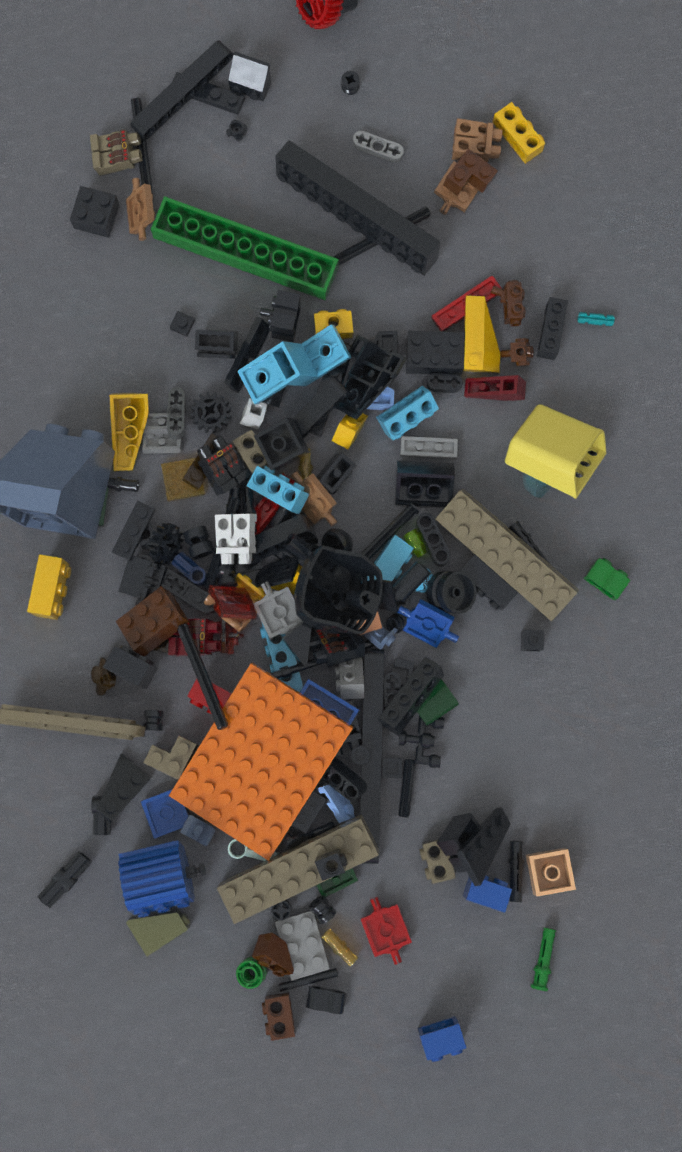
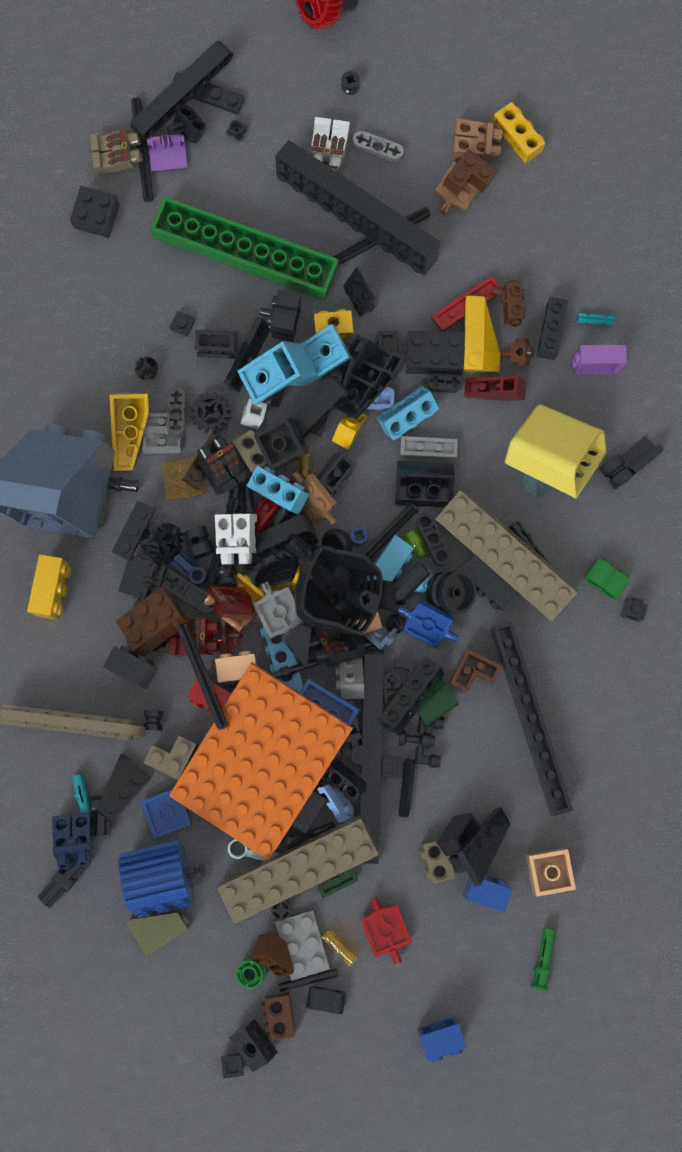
dark brown plate [91,657,116,696] -> none
medium nougat plate [126,178,155,241] -> none
sand blue bracket [180,815,216,846] -> none
slope [228,52,271,101] -> none
black wheel [309,895,336,924] -> none
black brick [315,849,348,881] -> none
black pin [508,841,524,902] -> none
black brick [521,630,544,652] -> none
none -> dark blue hips [52,812,93,869]
none -> teal pin [71,774,92,813]
none -> black gear [135,356,158,380]
none -> medium lavender hinge [147,133,188,172]
none -> black beam [167,104,206,144]
none -> light nougat brick [215,651,258,685]
none -> black plate [221,1053,244,1079]
none -> black brick [229,1019,278,1072]
none -> white hips [311,117,350,172]
none -> black hinge [343,266,376,317]
none -> blue bush [351,527,368,546]
none -> reddish brown brick [448,648,502,693]
none -> black brick [491,621,573,816]
none -> medium lavender window [571,345,627,375]
none -> black wheel [599,454,634,490]
none -> black brick [620,598,648,622]
none -> black panel [621,437,664,475]

